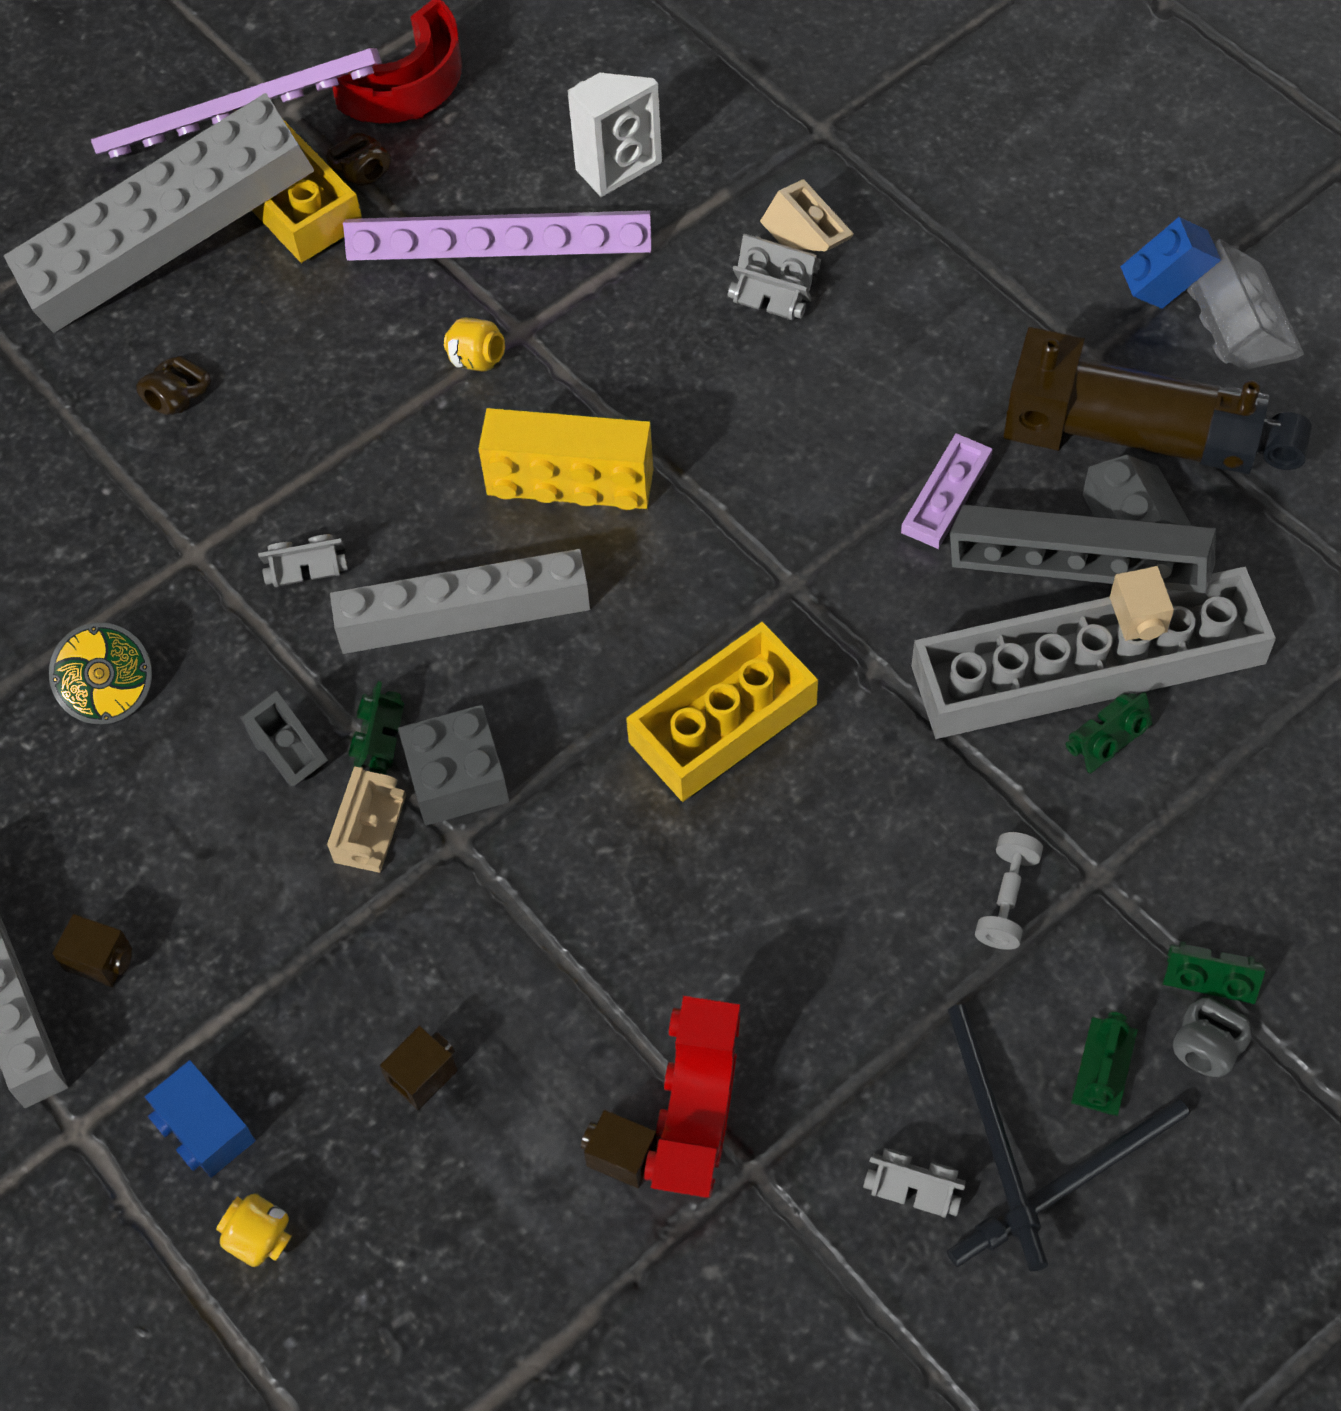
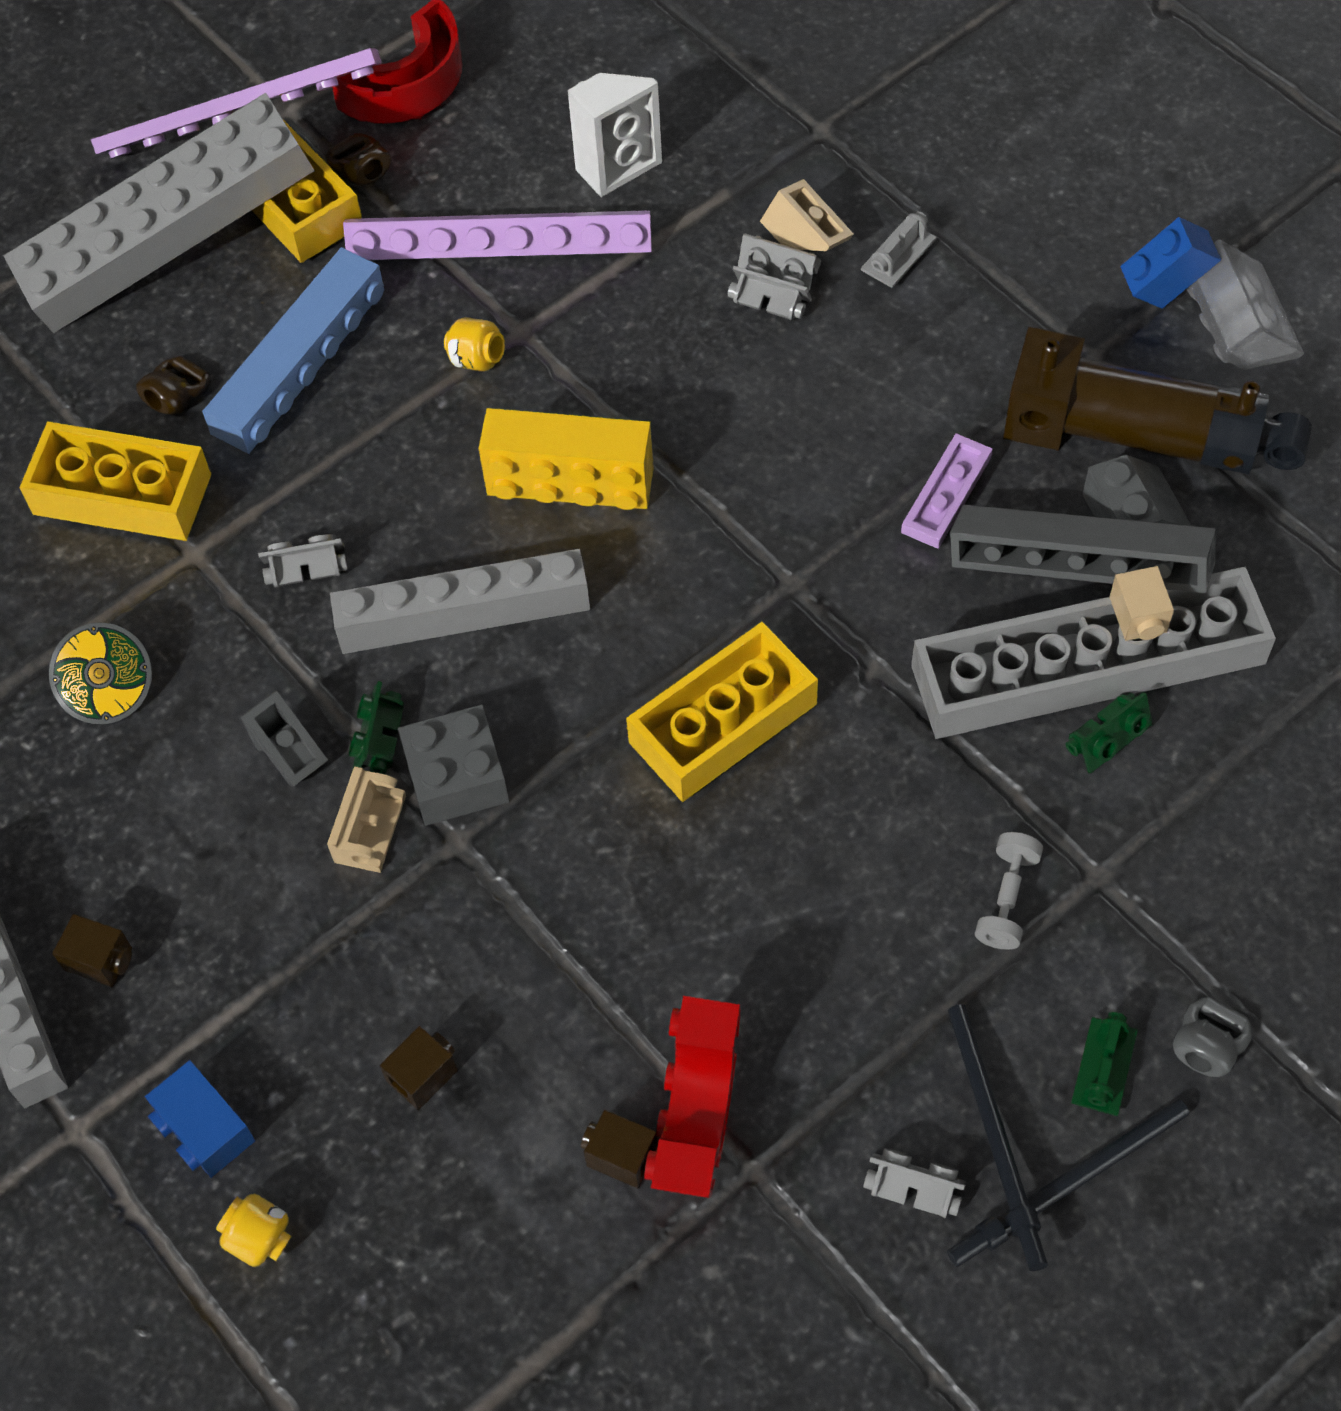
dark green hinge [1163,941,1266,1004] -> none
none -> yellow brick [19,421,211,541]
none -> medium blue brick [202,247,384,454]
none -> light grey hinge [861,212,936,288]

